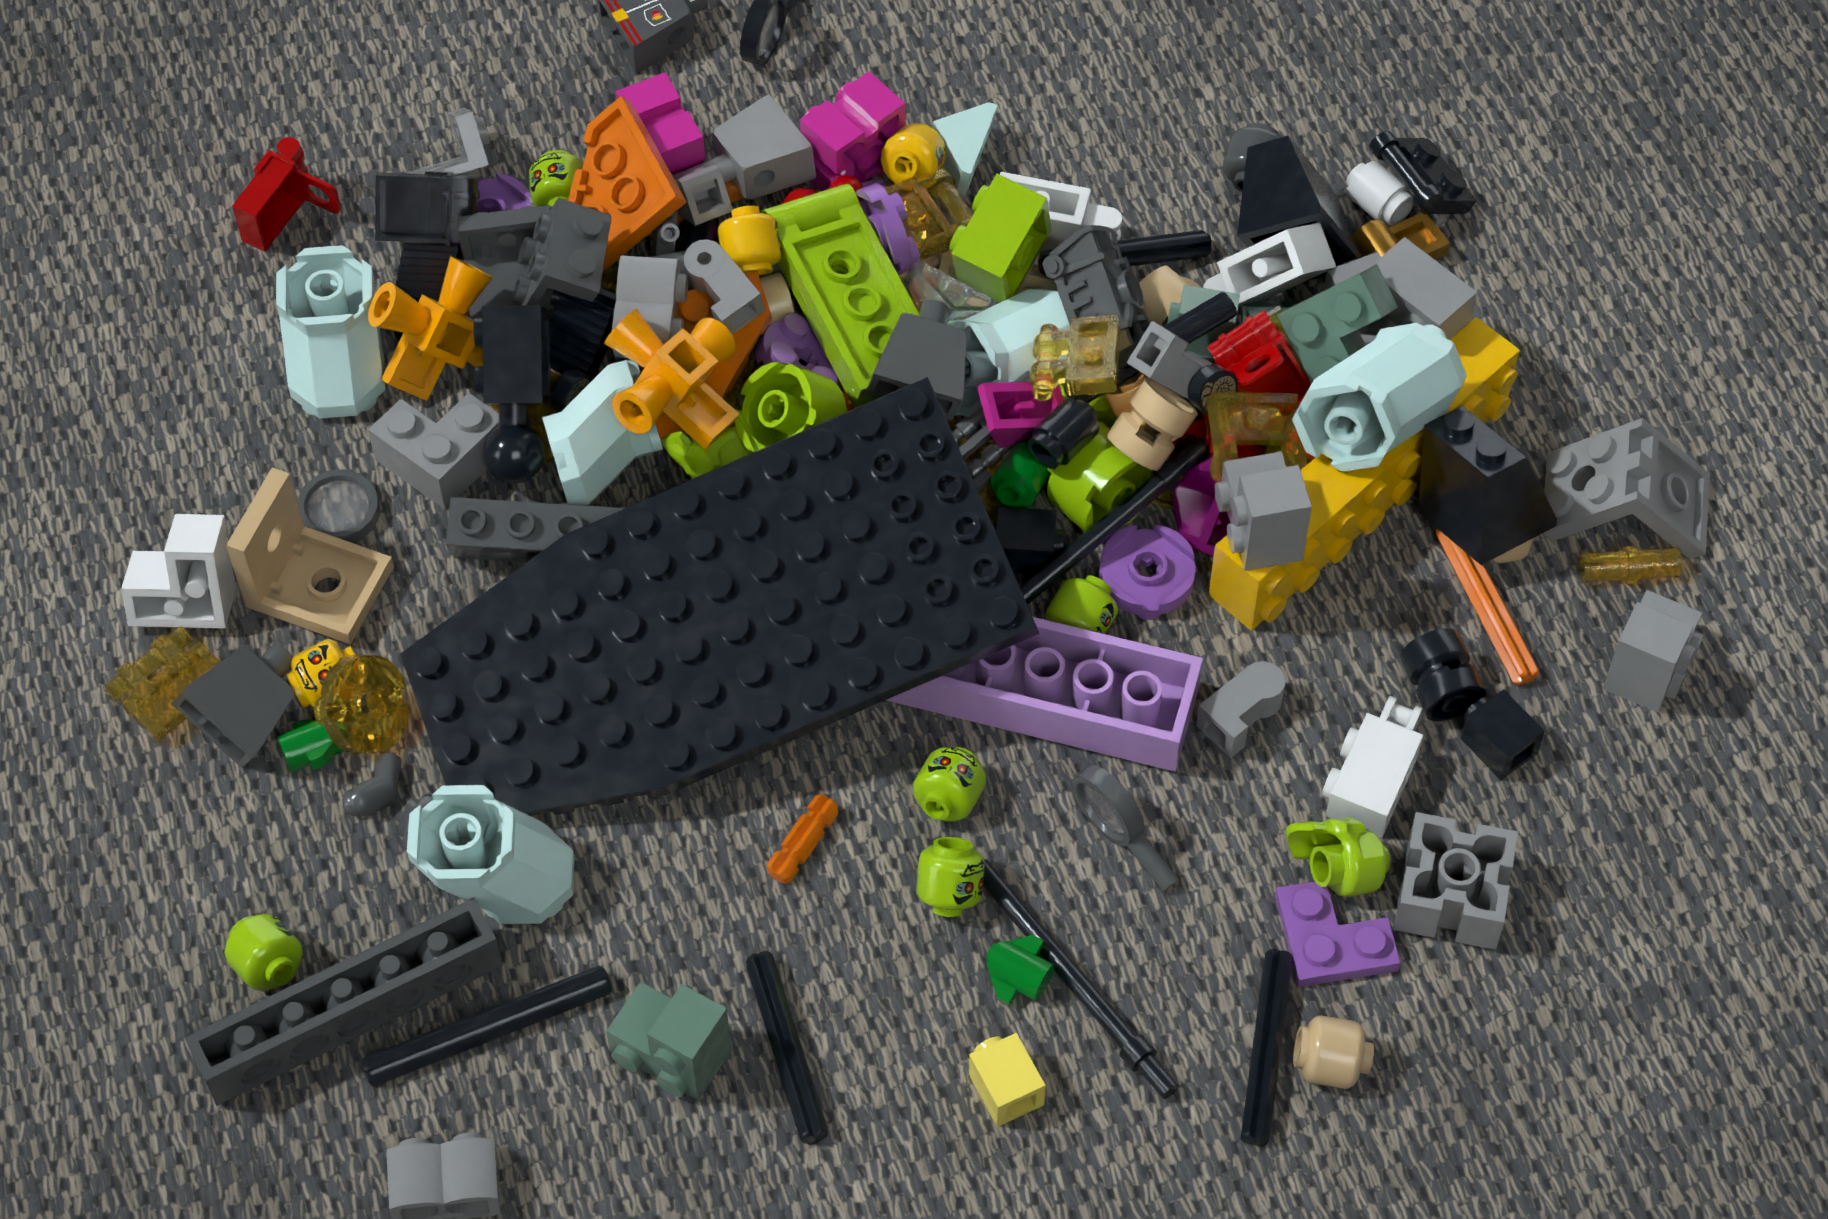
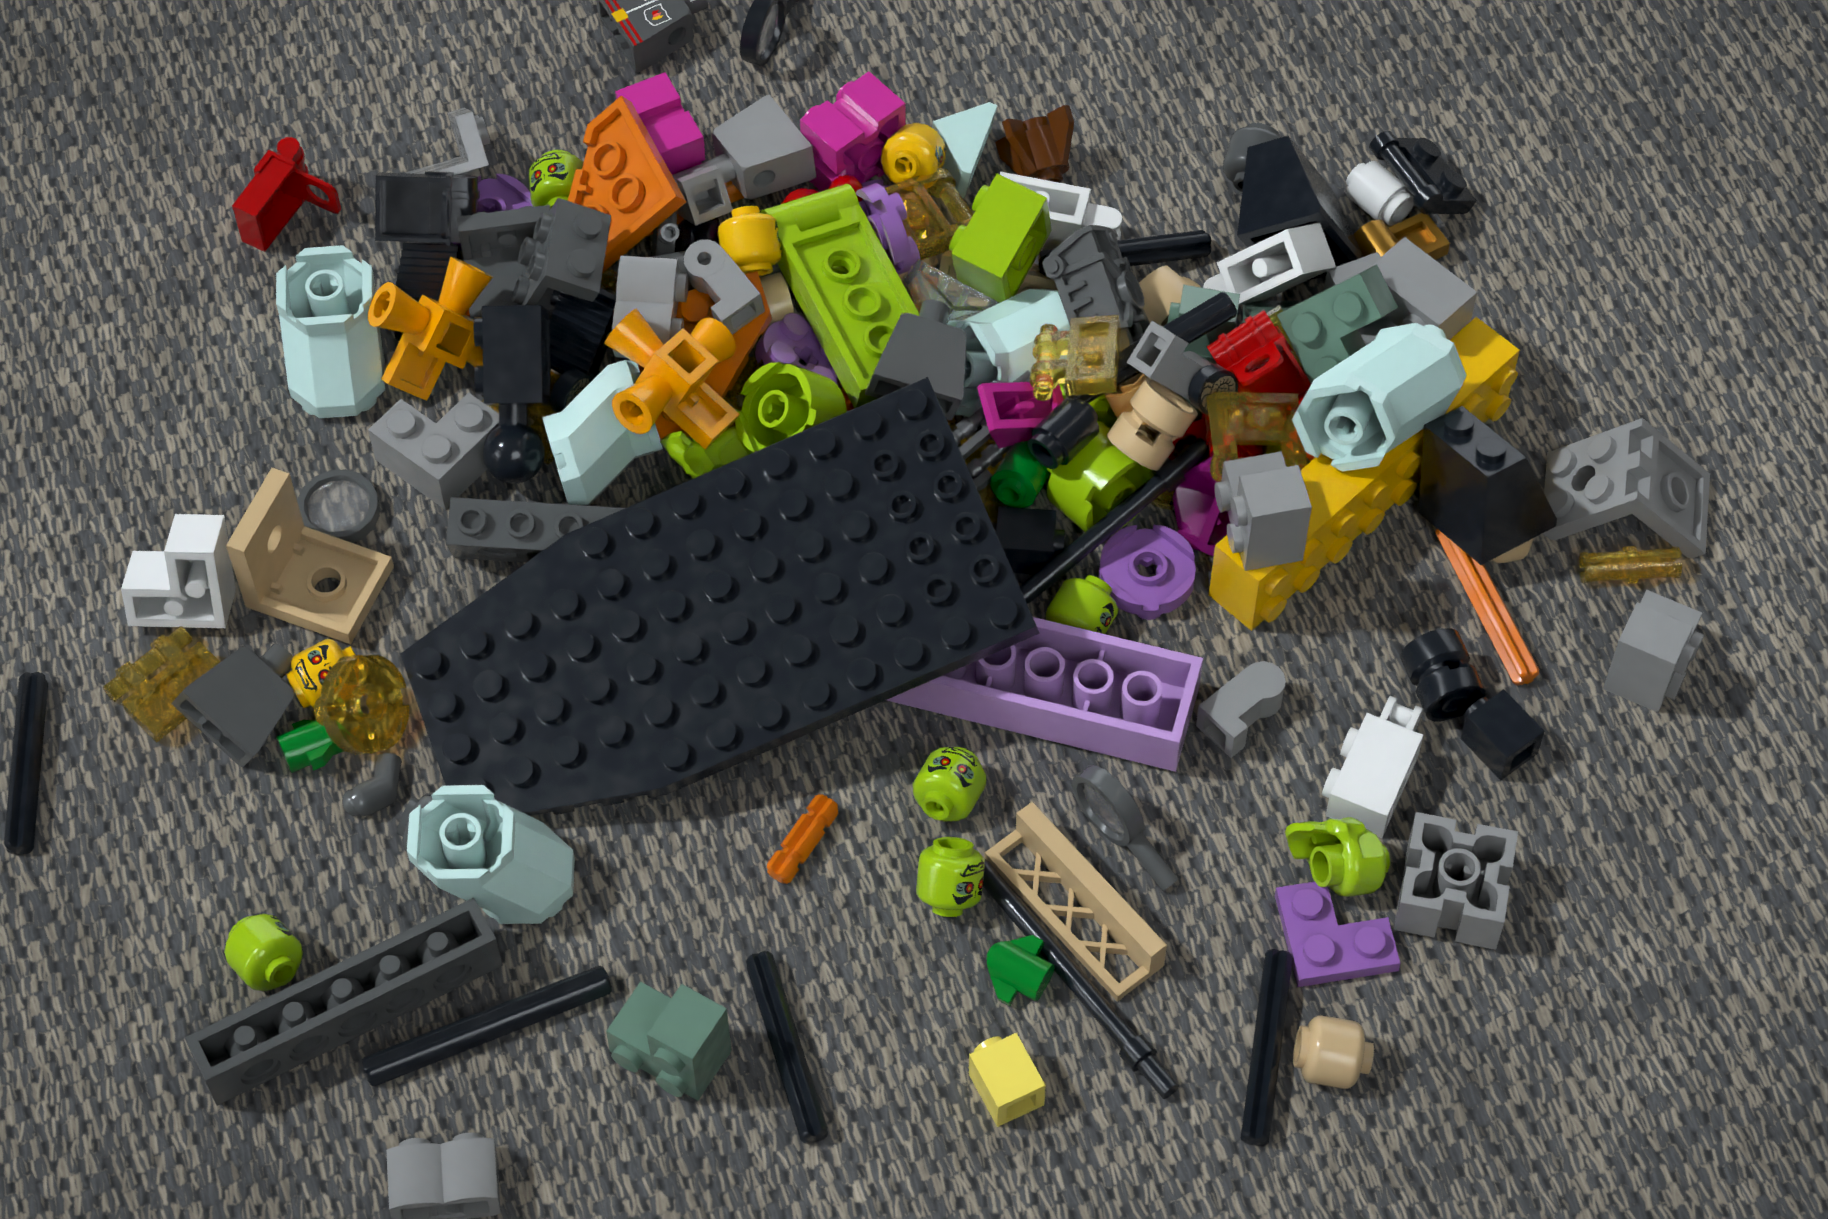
none -> black axle [4,672,48,855]
none -> tan fence [984,802,1167,1002]
none -> reddish brown brick [995,105,1075,183]

